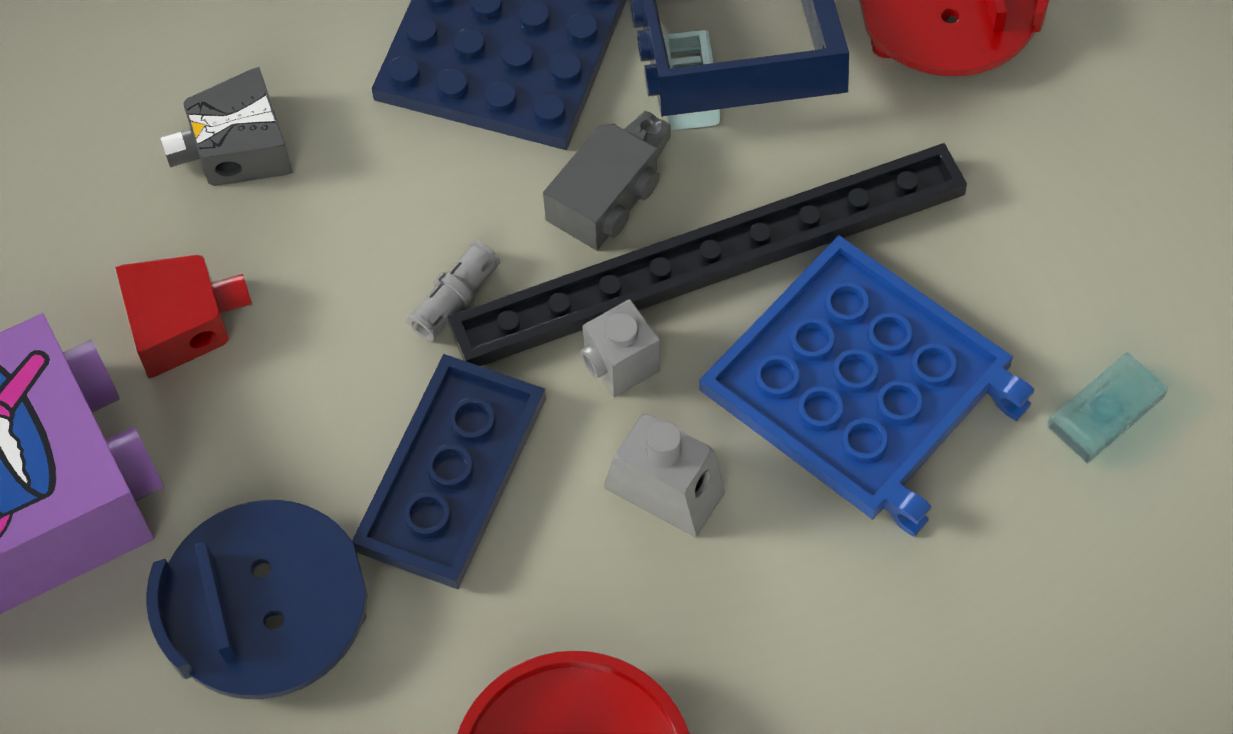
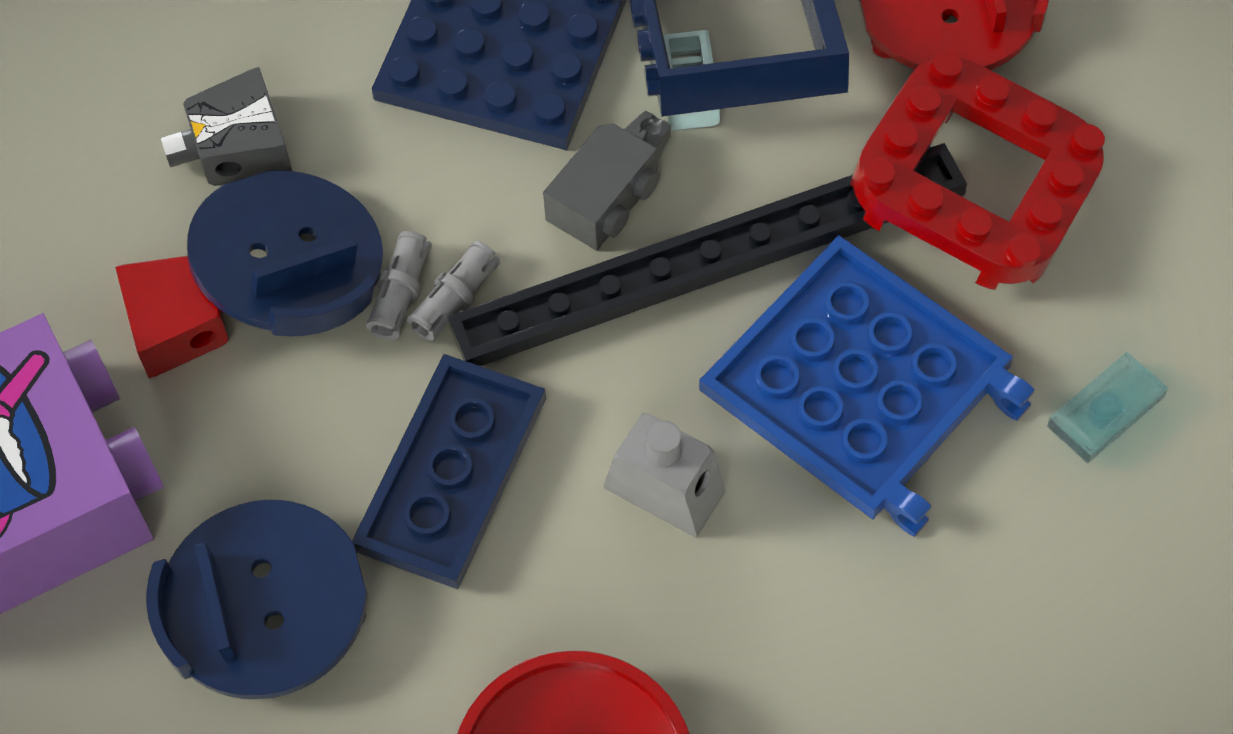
light grey brick [580,299,660,397] -> none
none -> dark blue piece [187,170,383,337]
none -> light grey pin [366,231,432,340]
none -> red plate [850,50,1105,290]

